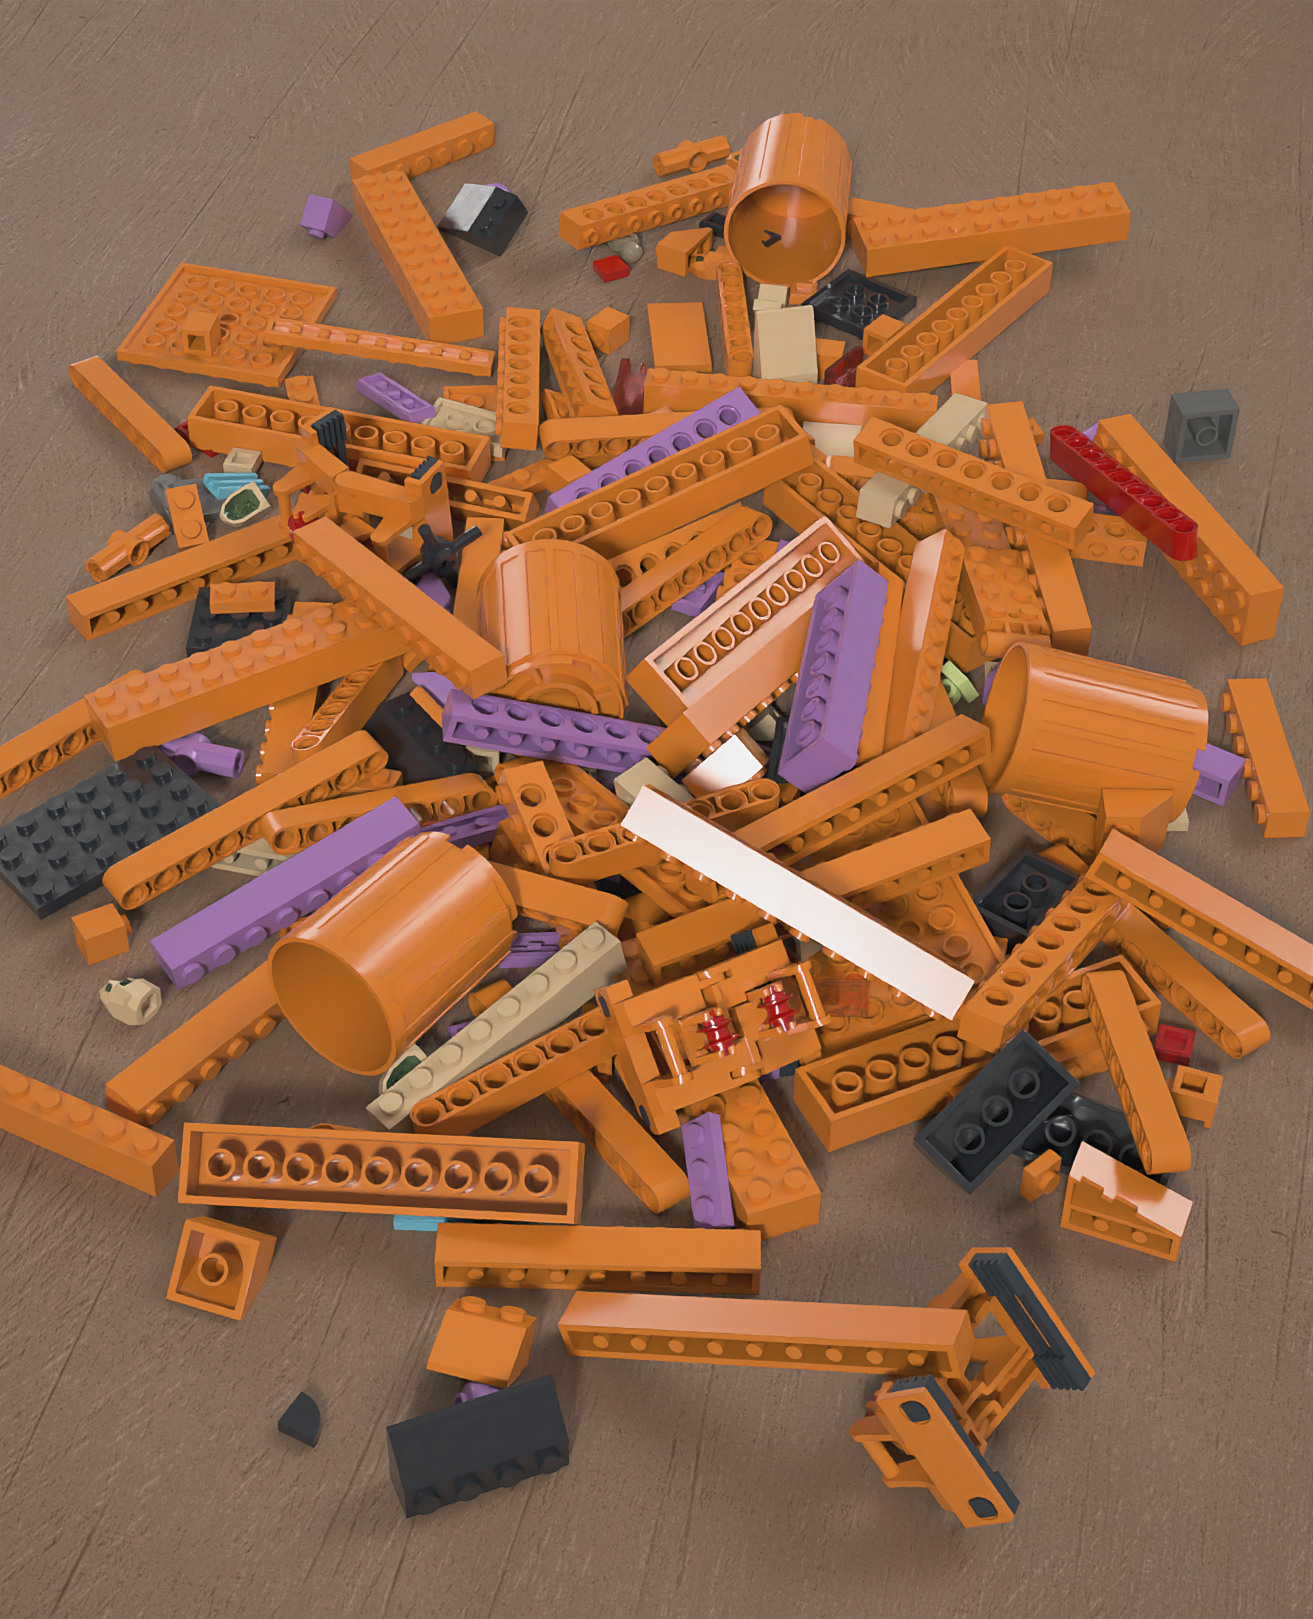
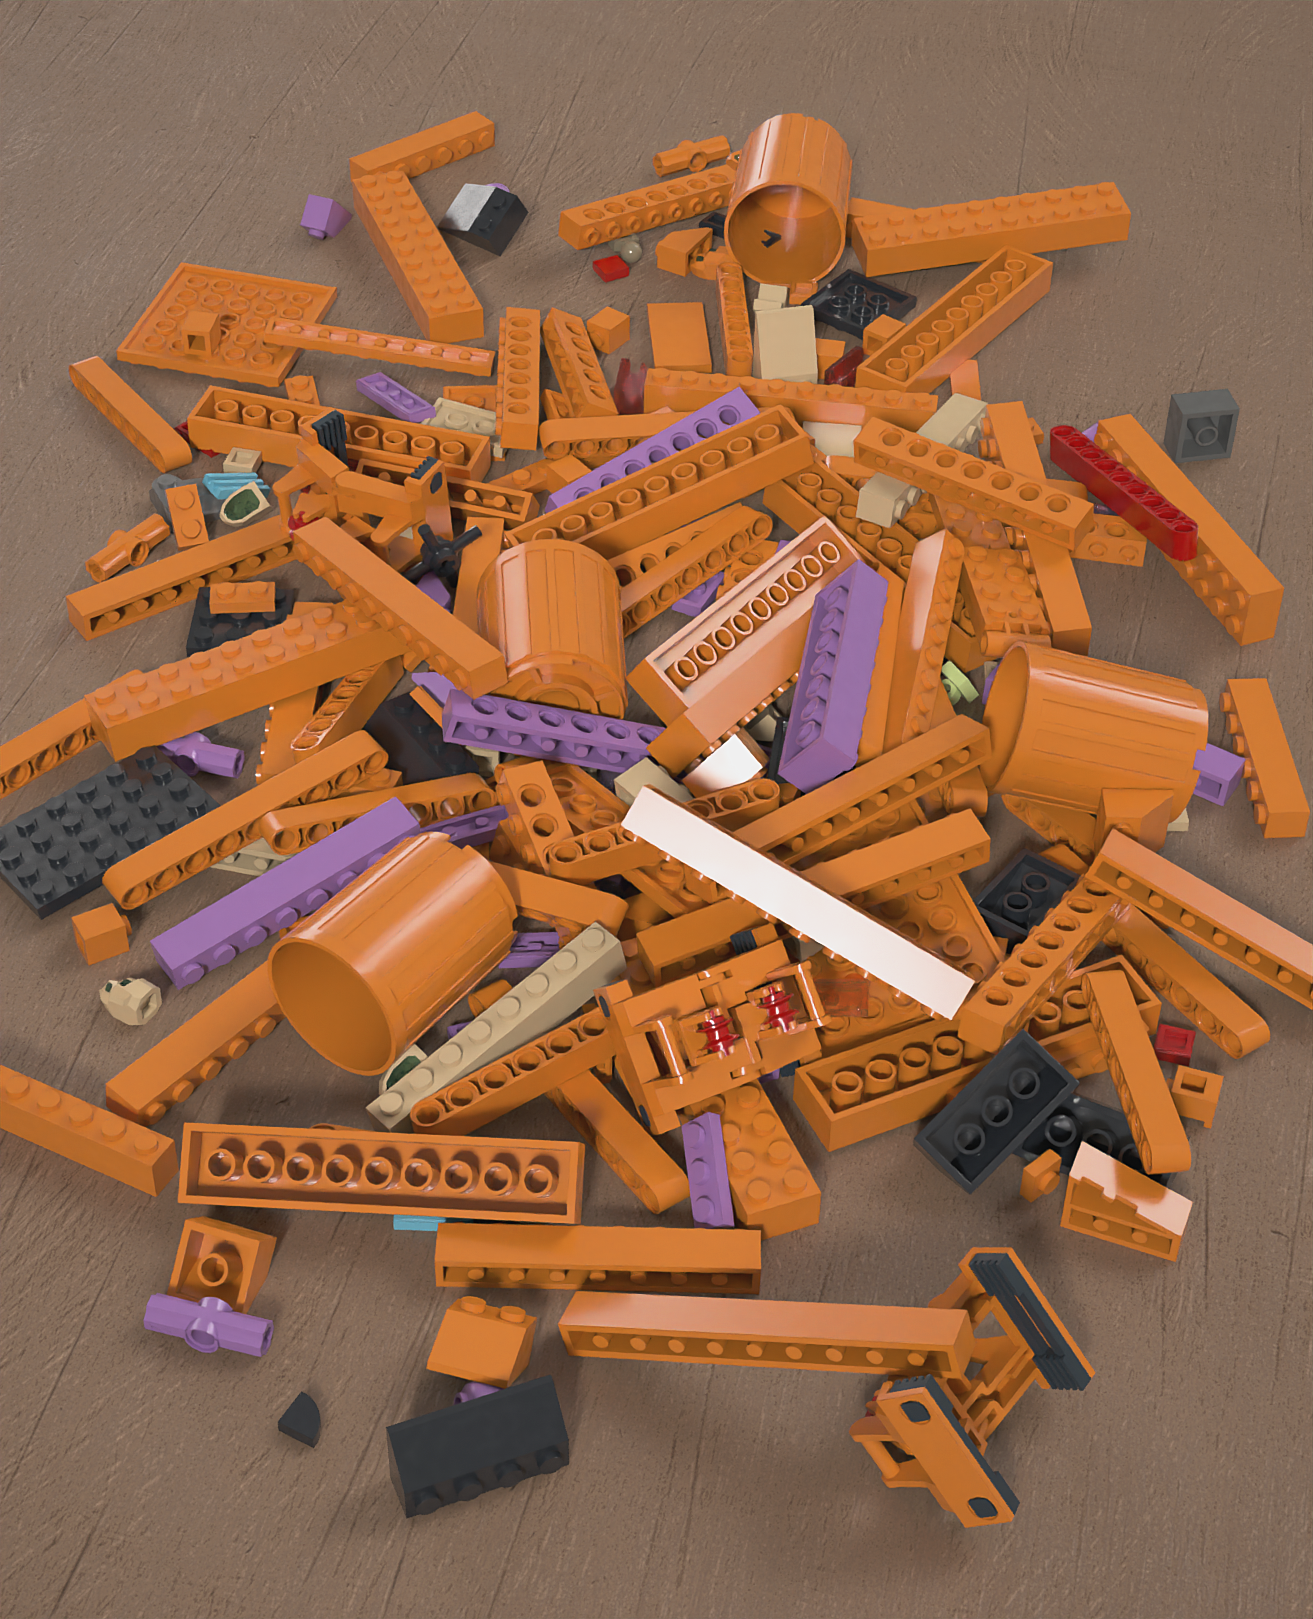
none -> medium lavender piece [143,1293,274,1357]

